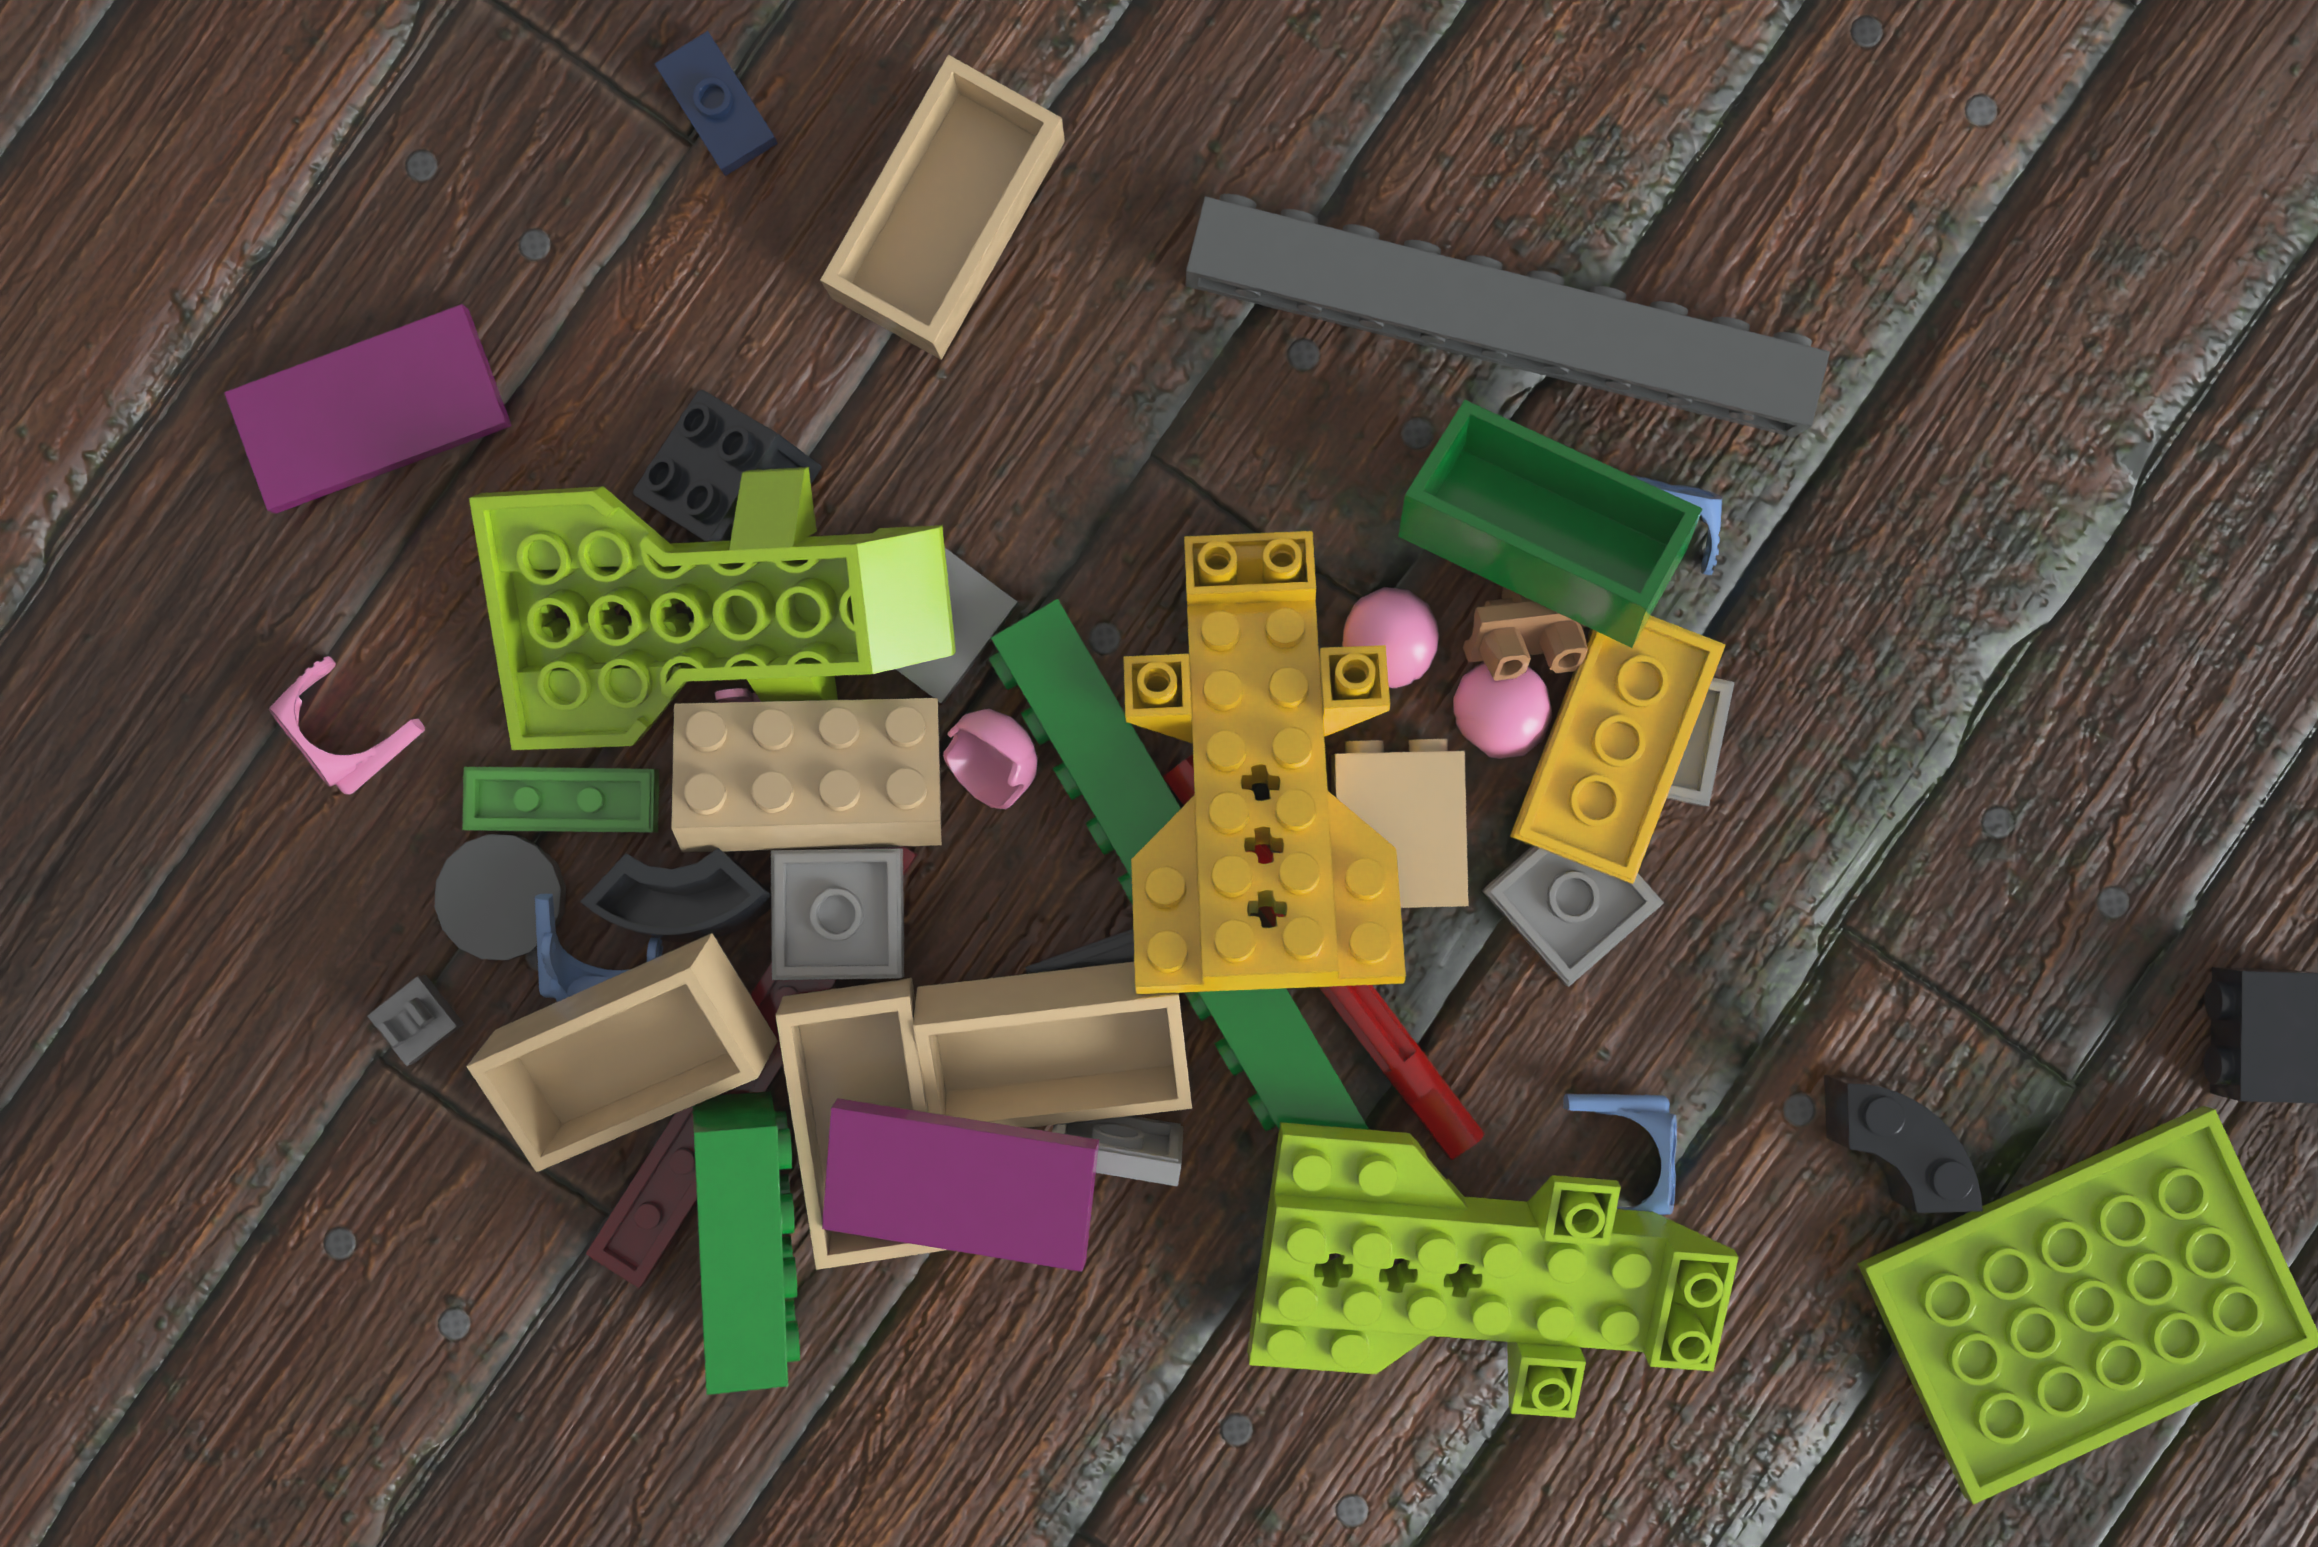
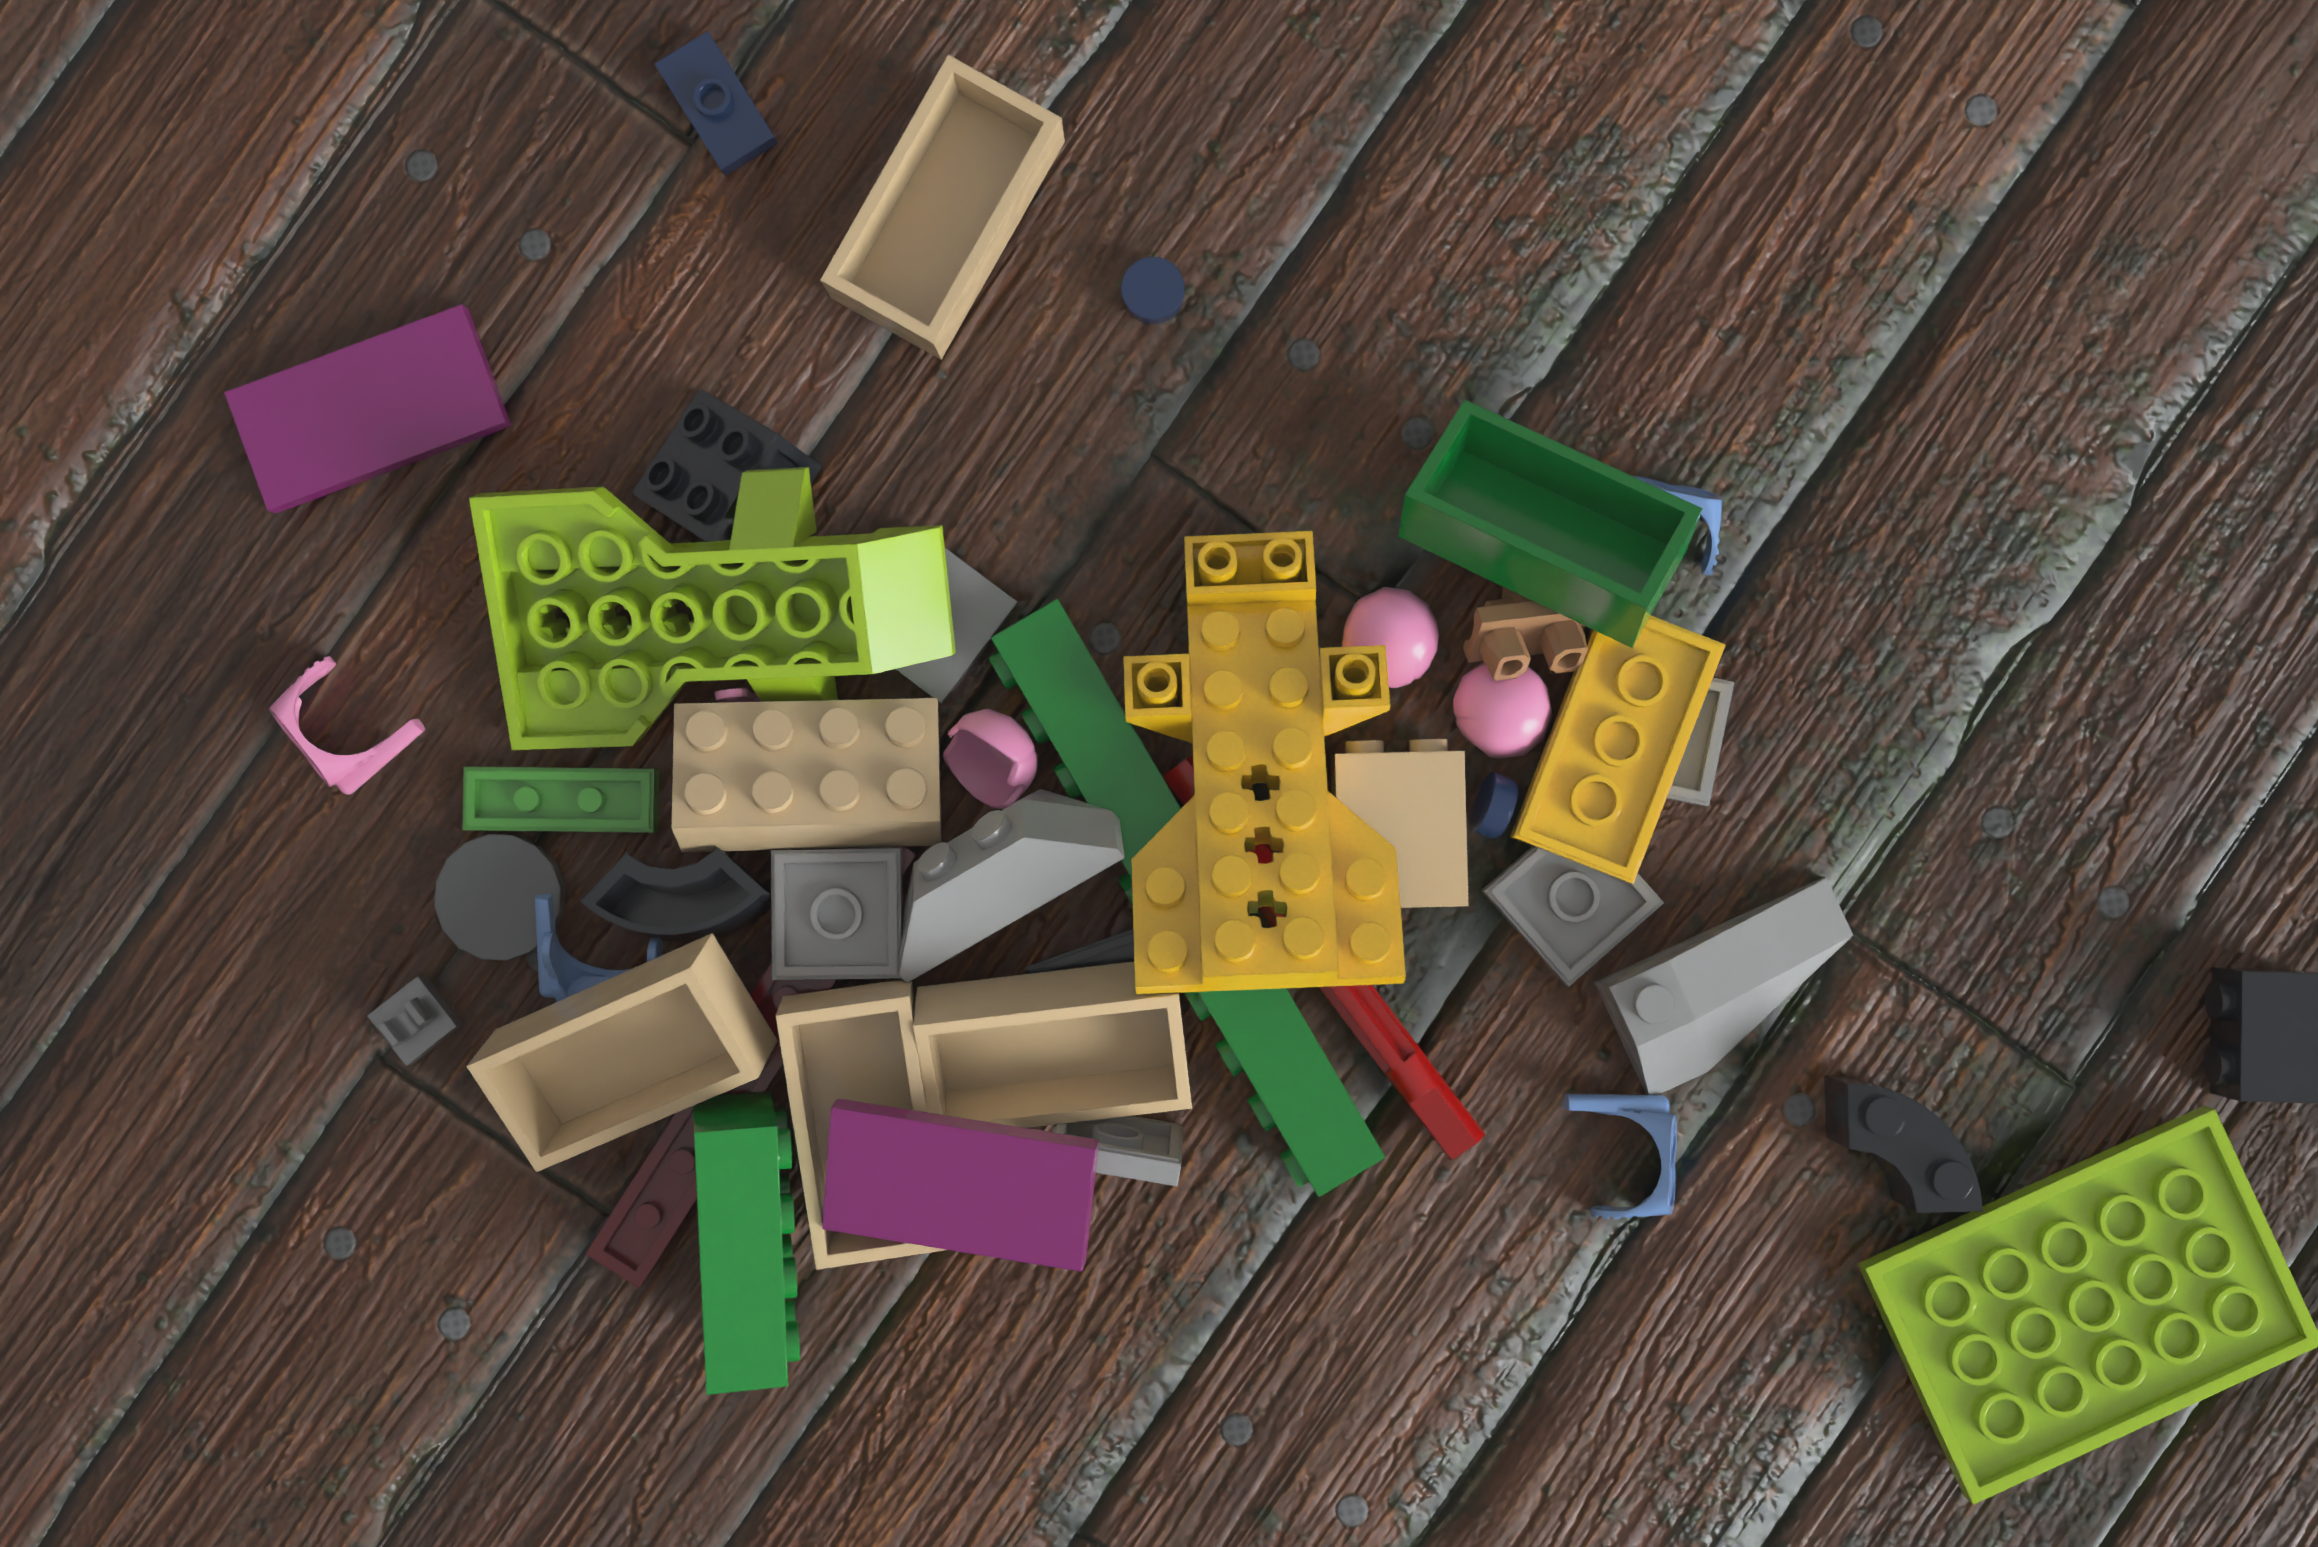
dark grey brick [1186,194,1830,437] -> none
lime piece [1247,1122,1739,1418] -> none
none -> light grey wedge [899,789,1125,983]
none -> dark blue tile [1121,257,1185,325]
none -> dark blue tile [1470,772,1518,839]
none -> light grey wedge [1594,877,1853,1095]

